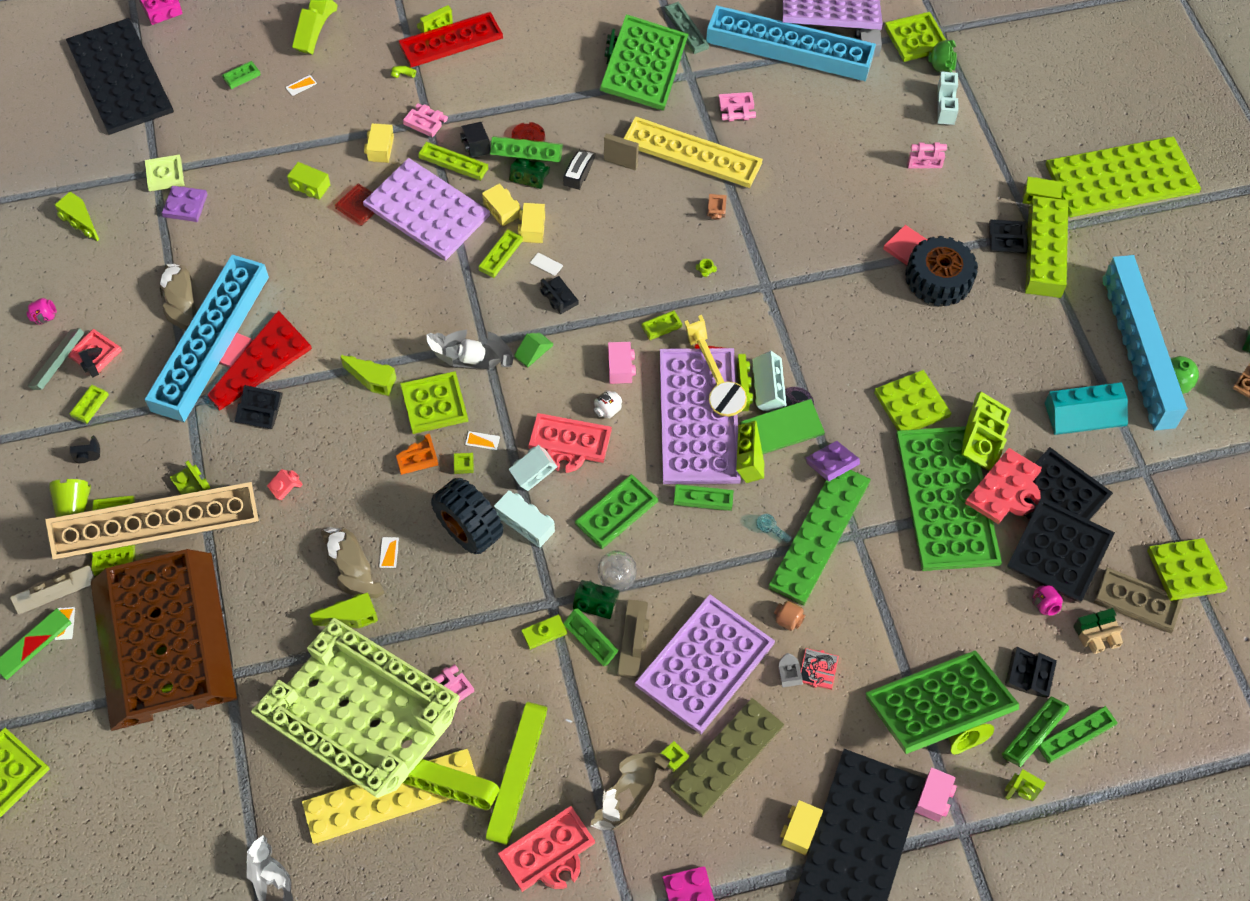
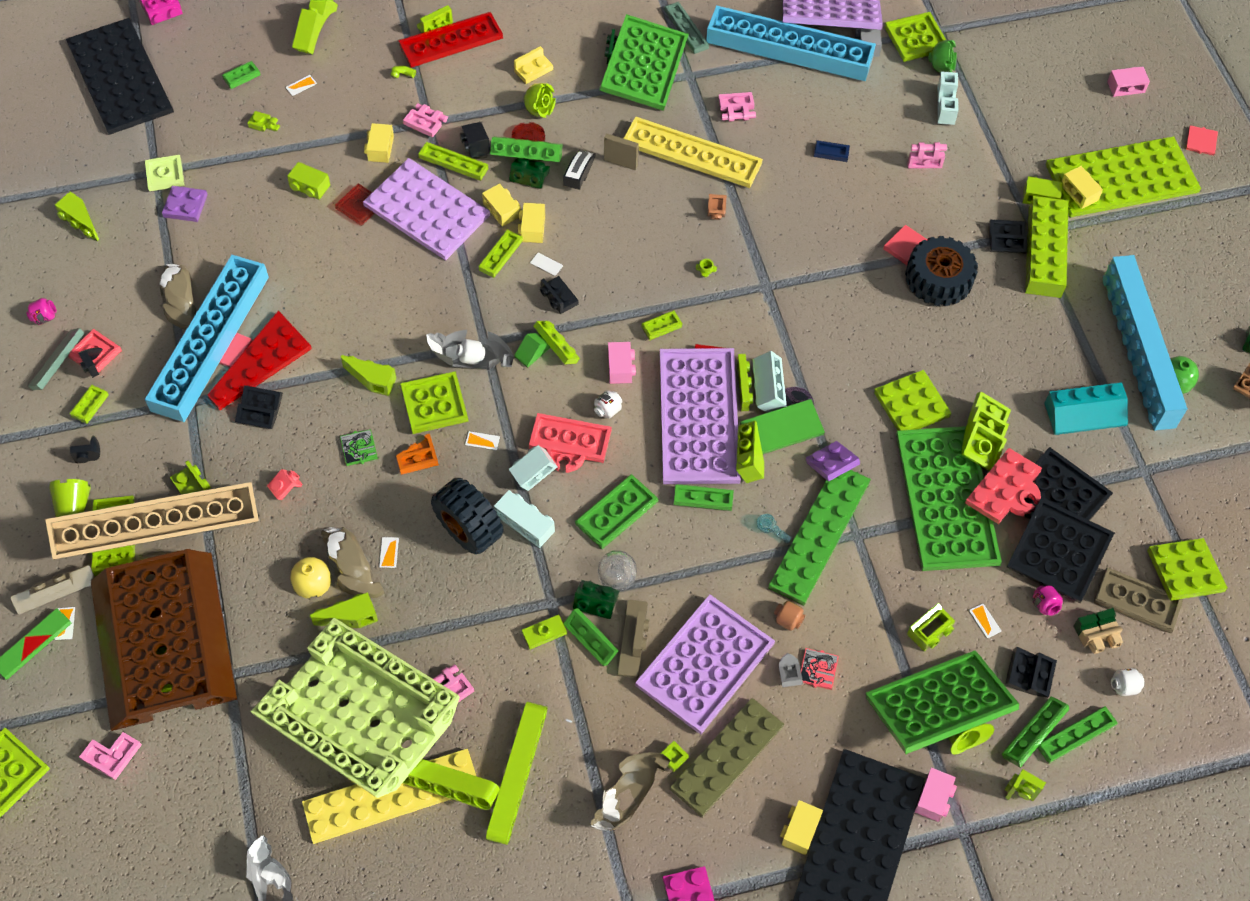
lime plate [454,453,474,474] -> none
coral plate [498,806,595,892] -> none
piece [684,315,747,417] -> none
none -> bright pink plate [79,732,142,780]
none -> lime plate [247,111,280,132]
none -> light yellow cylinder [290,557,331,598]
none -> piece [340,429,378,466]
none -> light yellow bracket [514,46,553,84]
none -> lime cylinder [524,83,555,118]
none -> lime plate [533,321,580,364]
none -> dark blue tile [813,140,850,162]
none -> lime window [907,603,955,651]
none -> sticker [969,604,1001,638]
none -> light yellow brick [1062,166,1103,209]
none -> bright pink brick [1107,67,1150,97]
none -> white head [1111,668,1144,696]
none -> coral piece [1186,125,1218,156]

